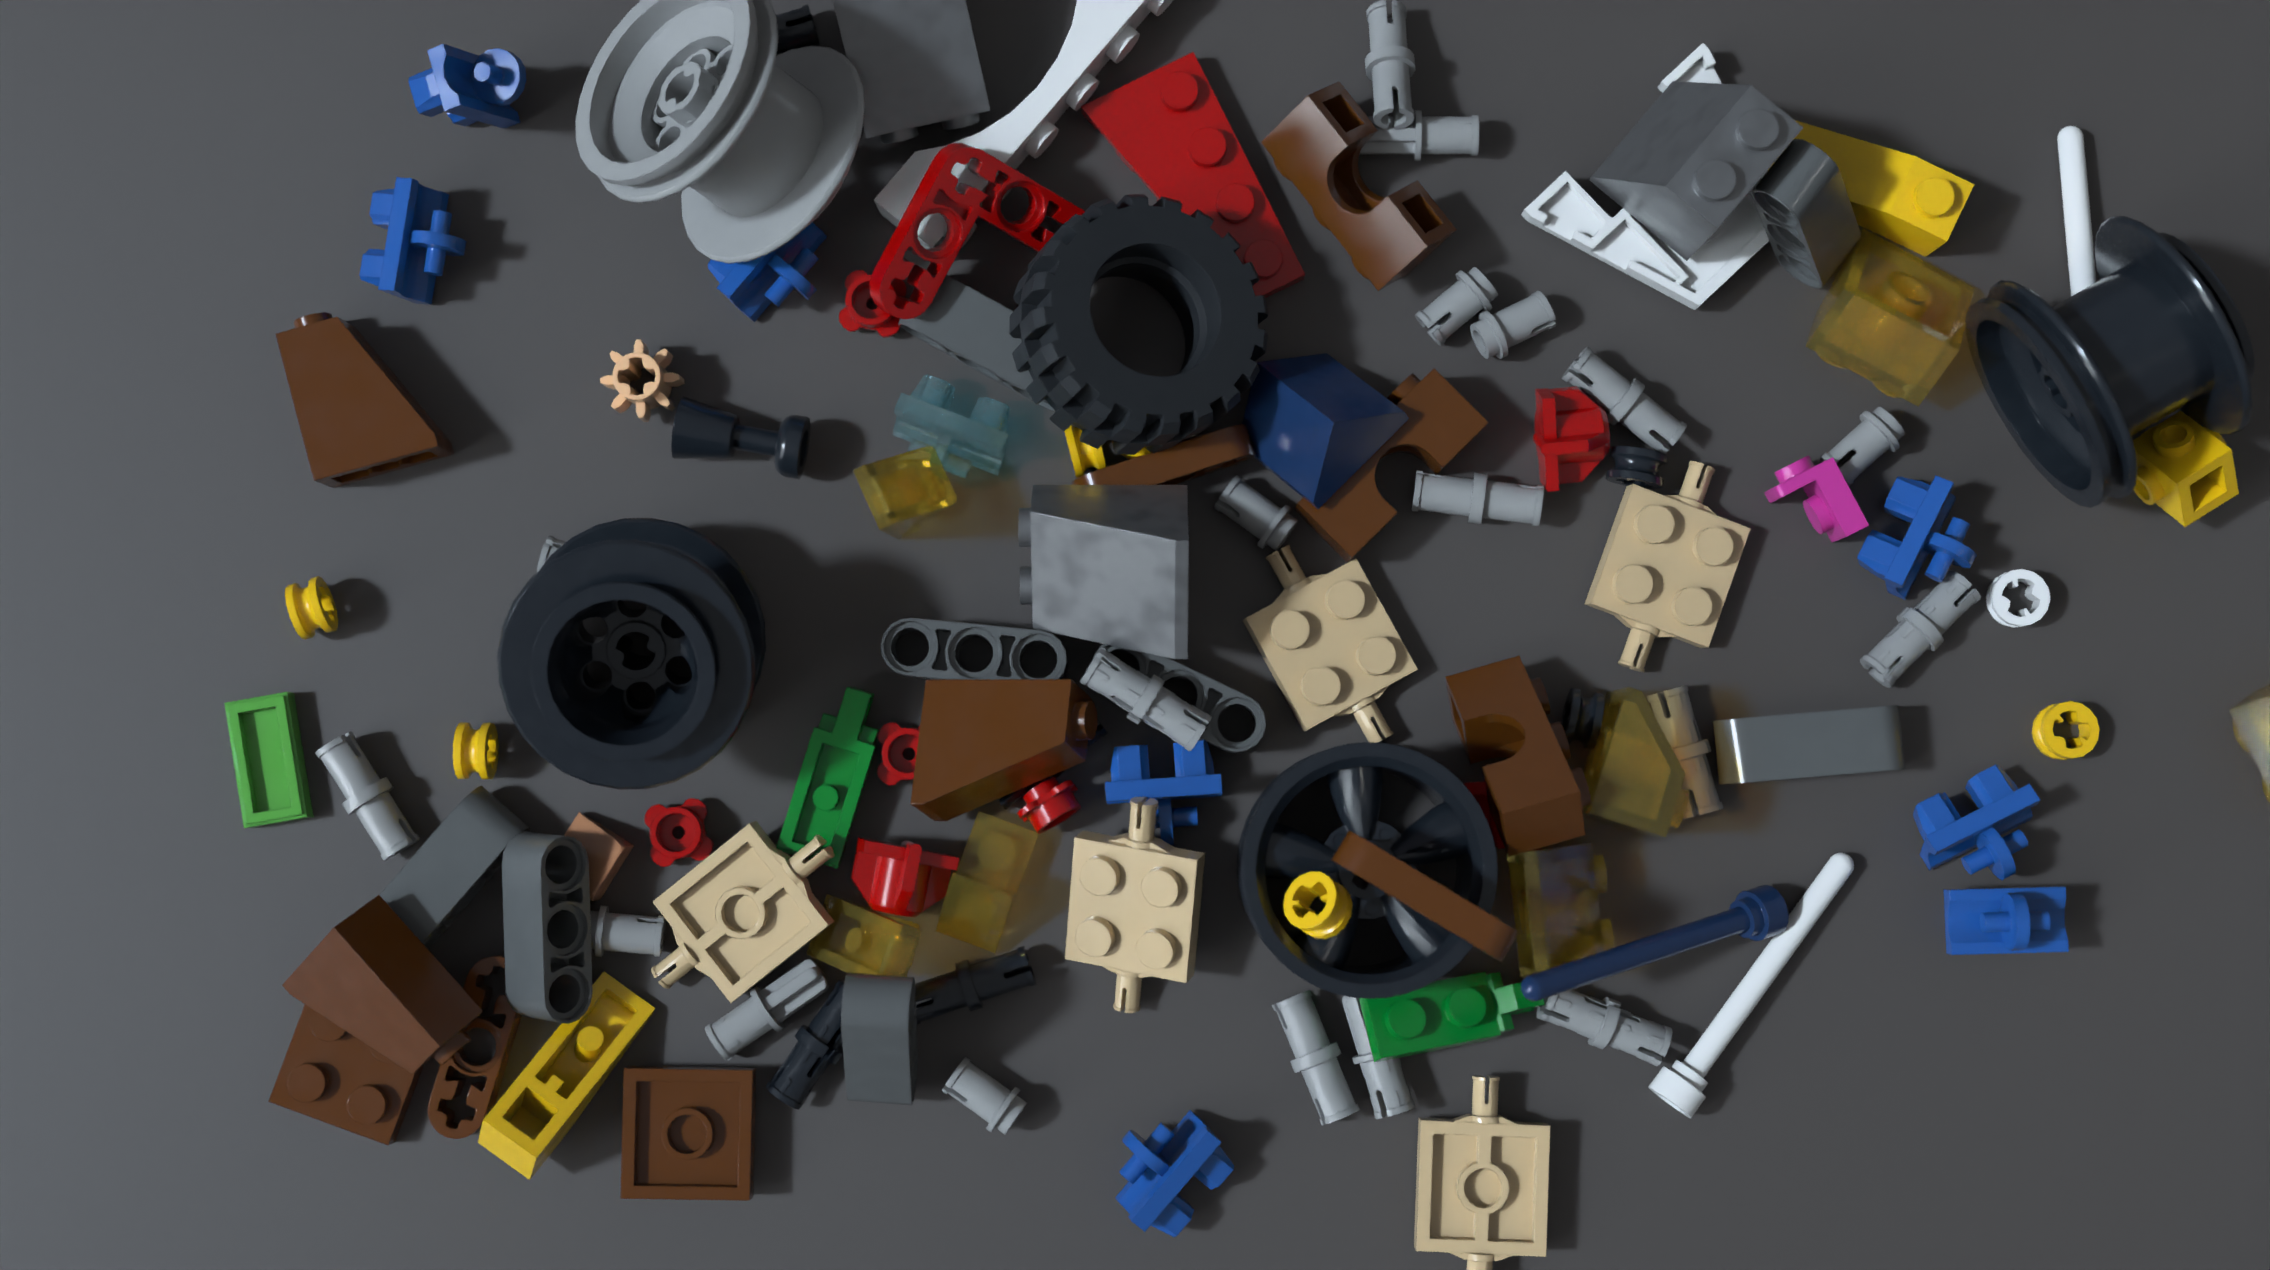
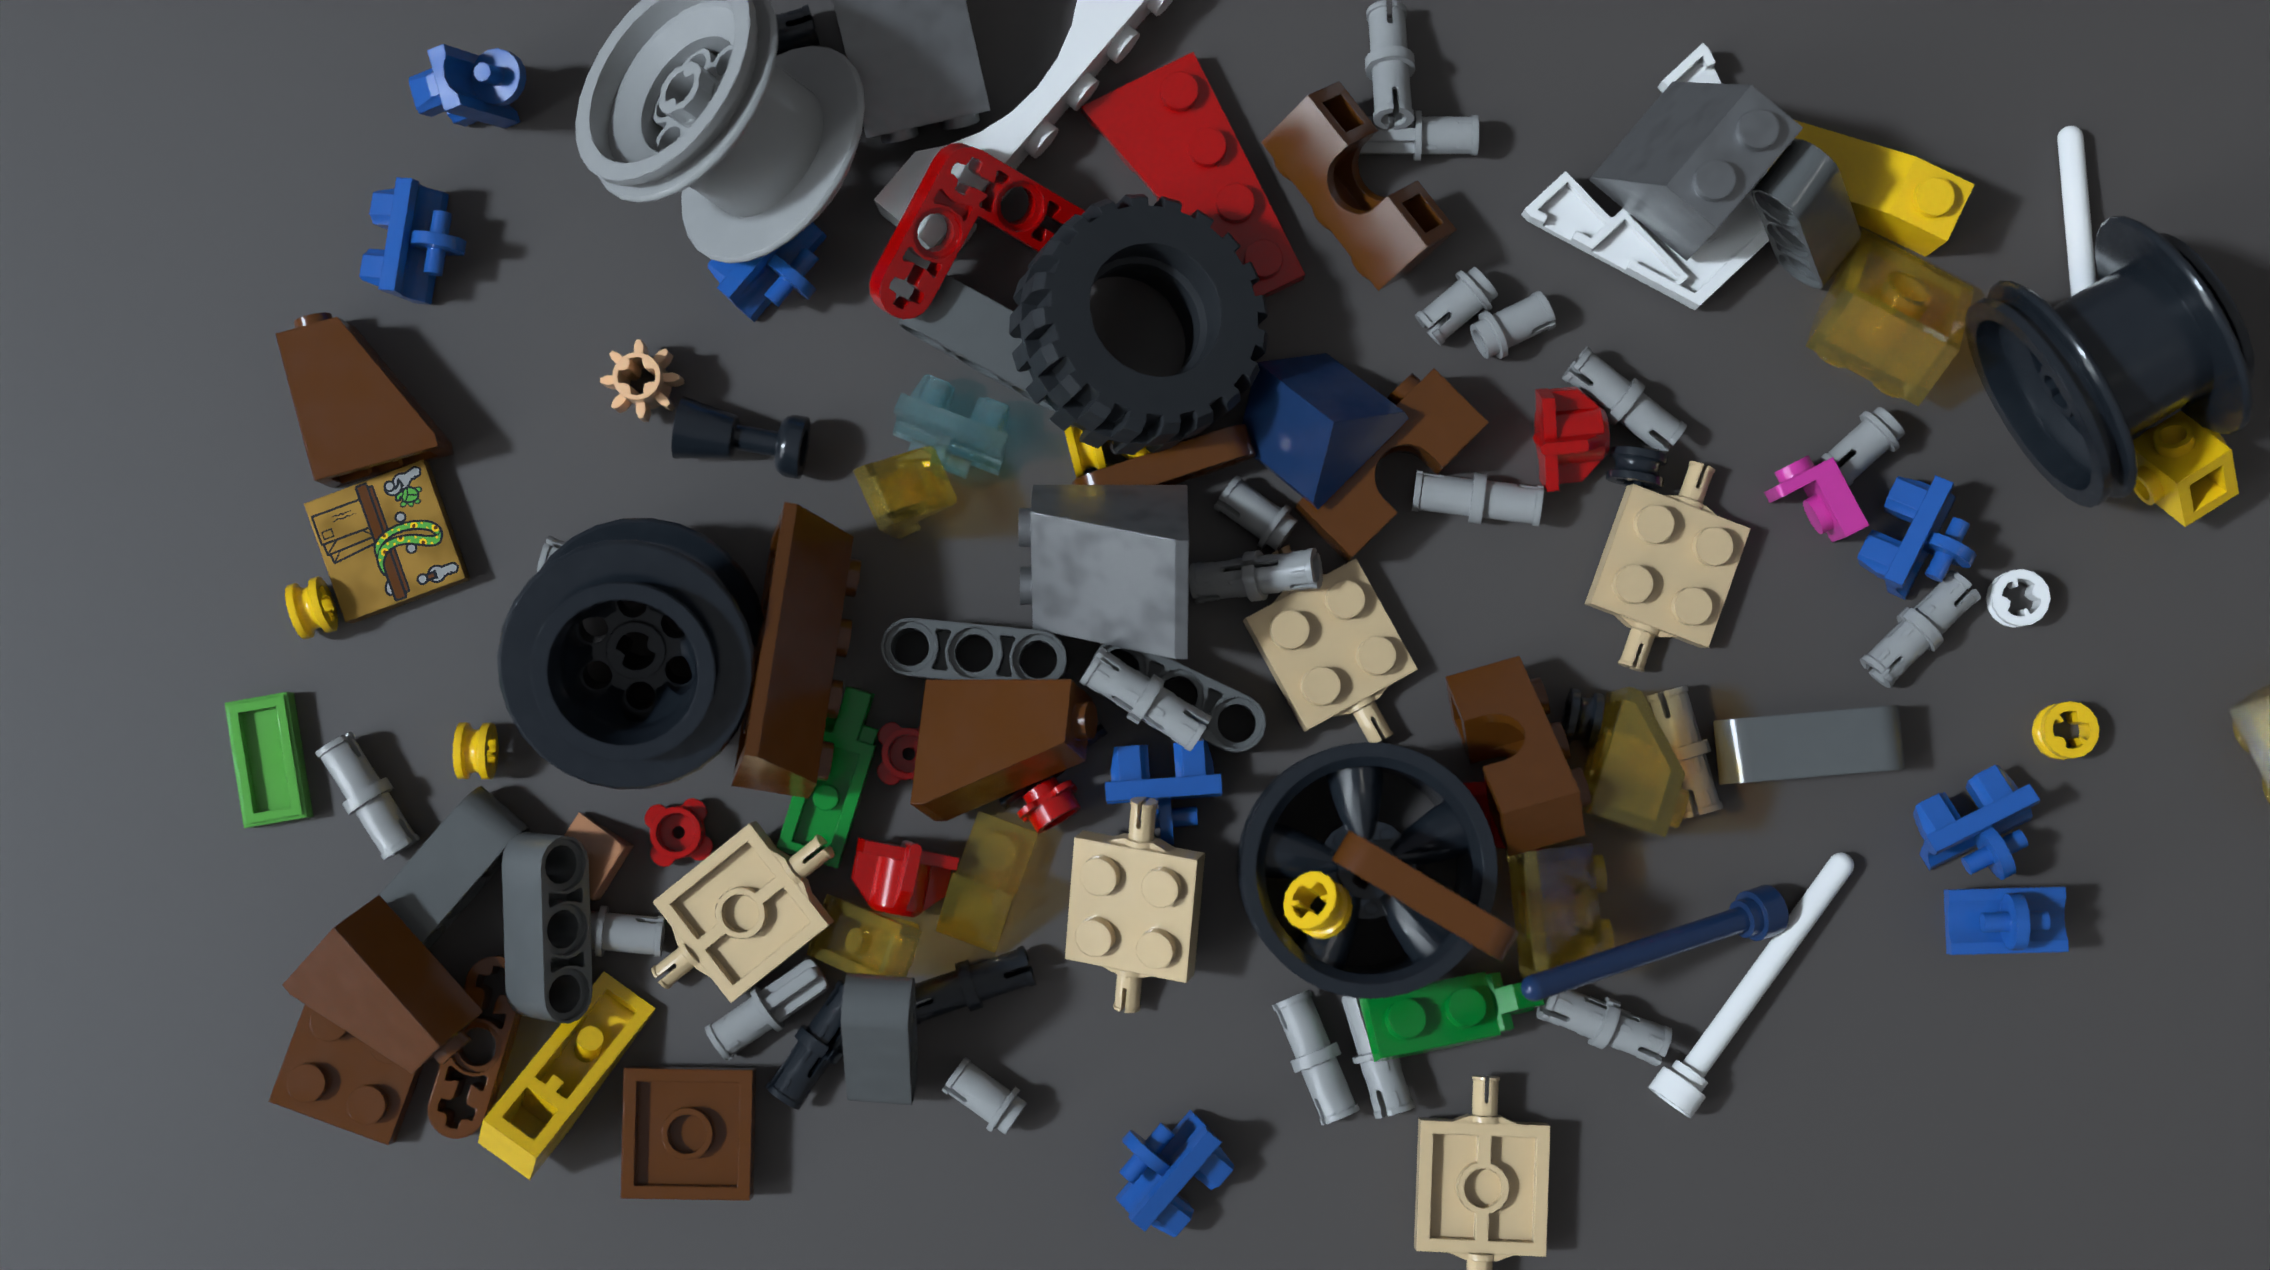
red plate [839,270,907,338] -> none
none -> pearl gold tile [304,460,471,623]
none -> reddish brown slope [731,502,861,799]
none -> light grey pin [1188,548,1323,604]

